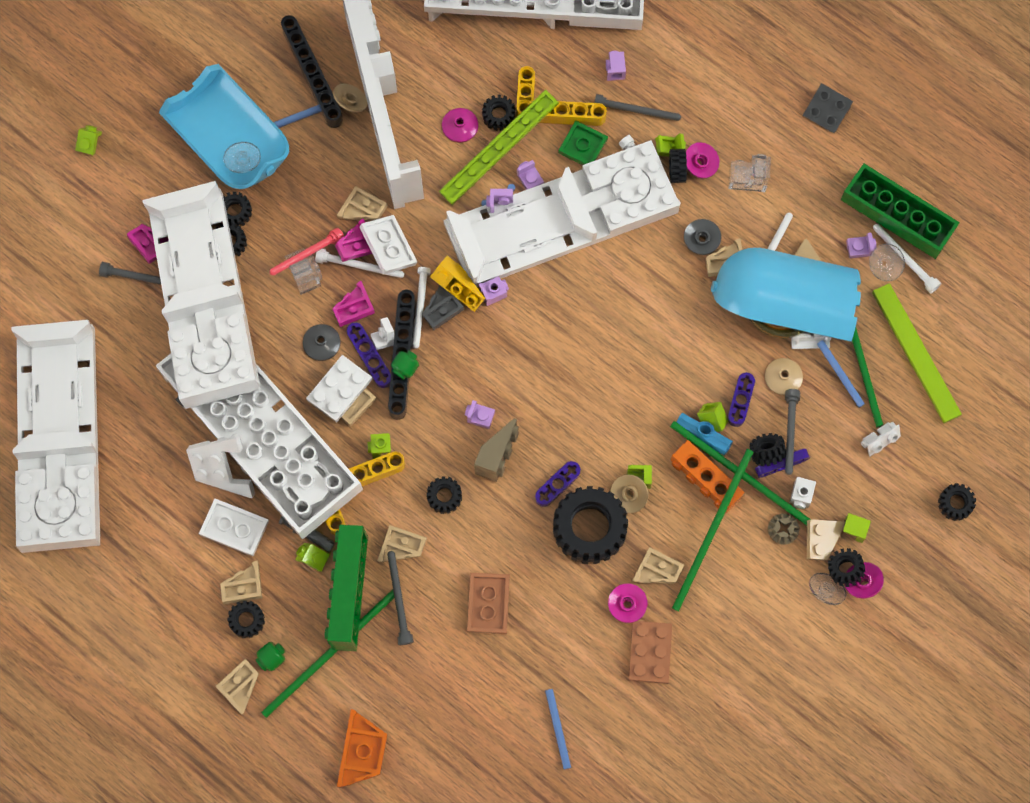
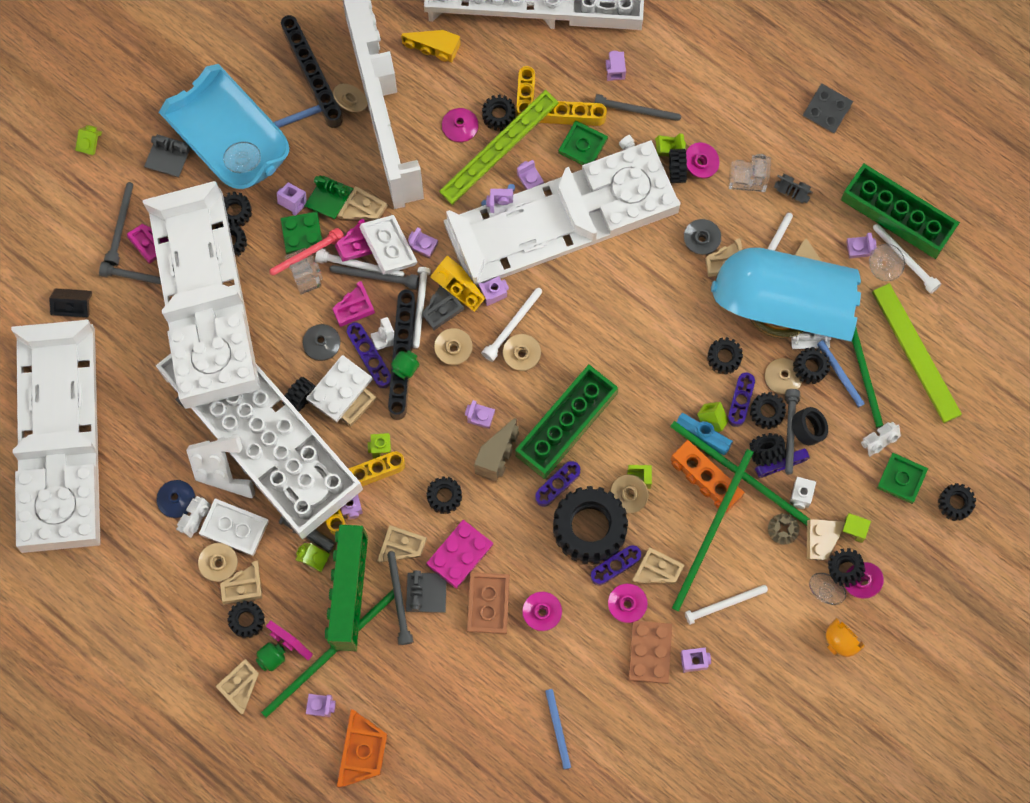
none -> black panel [49,288,92,318]
none -> dark grey piece [103,182,133,266]
none -> dark grey hinge [144,134,191,177]
none -> dark blue dish [156,480,195,518]
none -> white hinge [176,496,211,538]
none -> tan dish [198,543,238,582]
none -> dark pink wing [266,620,313,661]
none -> lavender brick [277,182,307,215]
none -> green plate [281,212,324,255]
none -> black tyre [282,377,316,412]
none -> green hinge [304,175,353,219]
none -> lavender bracket [306,694,336,717]
none -> dark grey piece [330,265,419,290]
none -> lavender brick [341,494,363,519]
none -> yellow slope [401,30,461,63]
none -> dark grey hinge [406,570,447,613]
none -> lavender bracket [408,227,438,258]
none -> dark pink plate [426,520,494,589]
none -> tan dish [434,328,472,365]
none -> white piece [481,288,542,362]
none -> tan dish [503,334,541,371]
none -> green brick [515,364,619,480]
none -> dark pink dish [523,592,562,631]
none -> dark purple beam [591,545,641,586]
none -> lavender brick [680,647,711,673]
none -> white bar [685,585,768,625]
none -> black tyre [707,337,743,374]
none -> black tyre [750,392,786,429]
none -> dark grey hinge [774,173,813,204]
none -> black tyre [792,407,828,446]
none -> black tyre [793,347,831,384]
none -> light orange cylinder [826,618,865,657]
none -> green plate [877,453,929,504]

